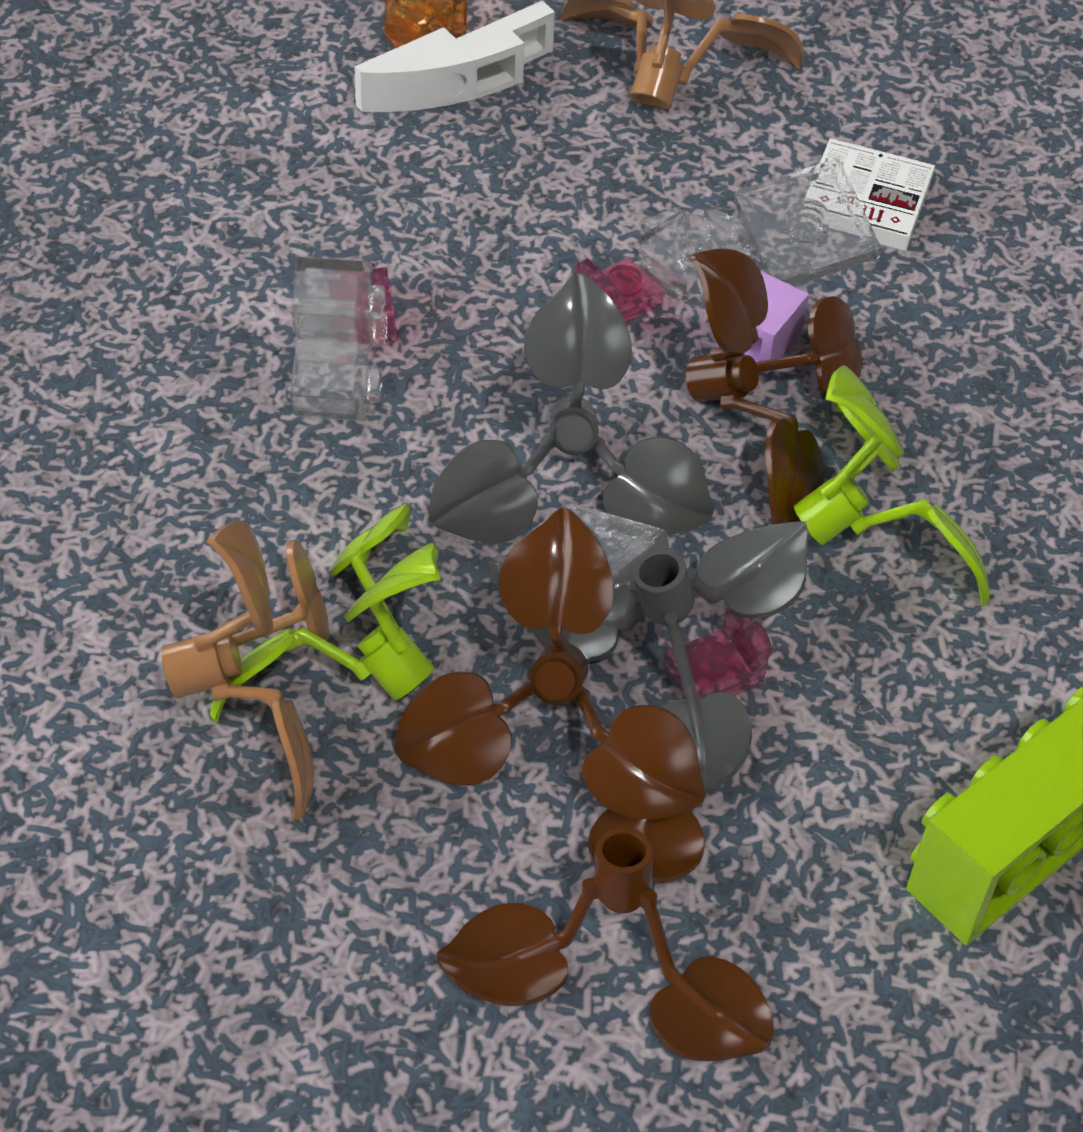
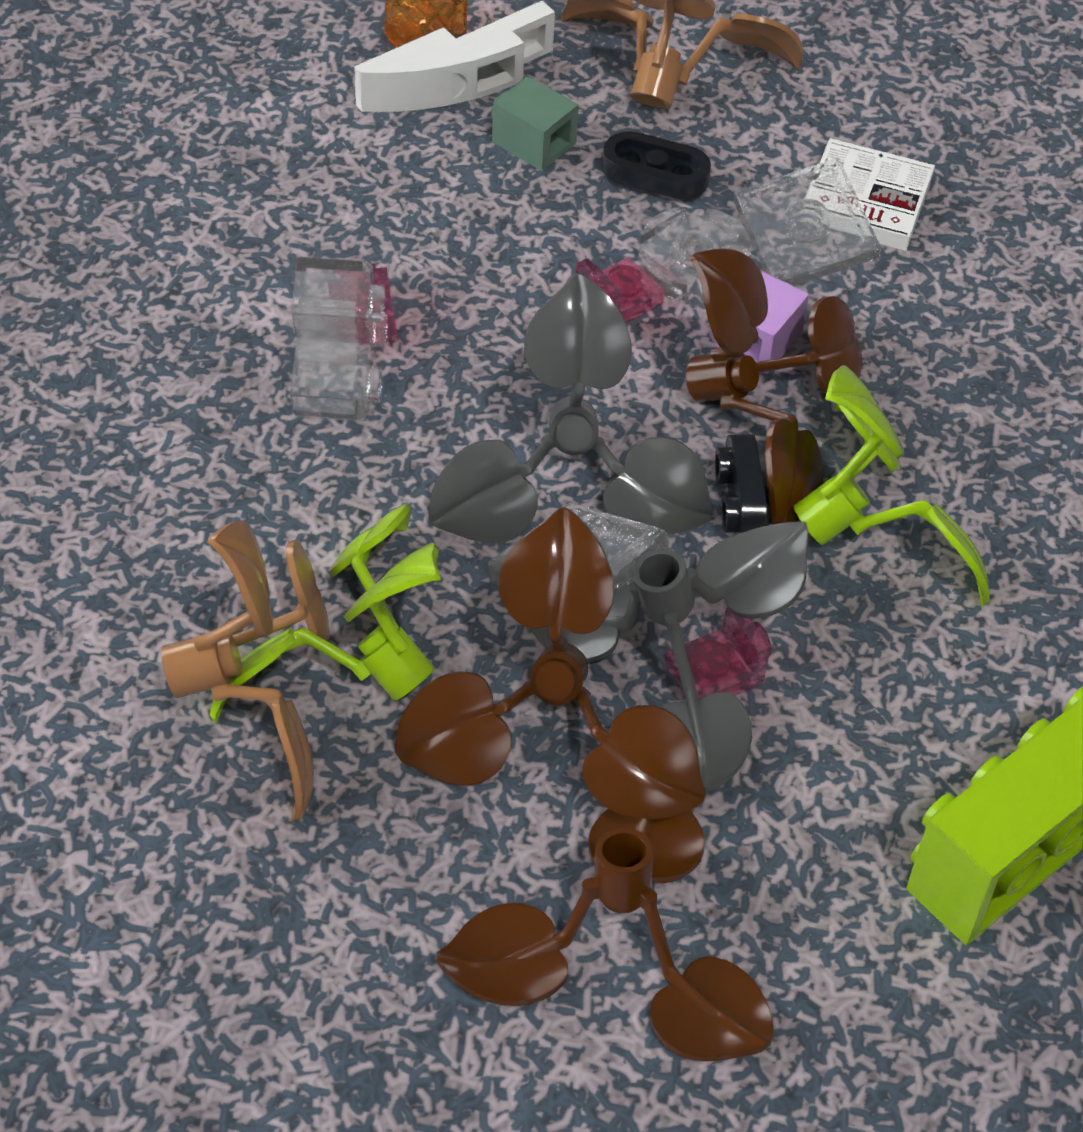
none -> sand green brick [491,76,579,171]
none -> black plate [602,131,711,199]
none -> black plate [715,434,767,535]

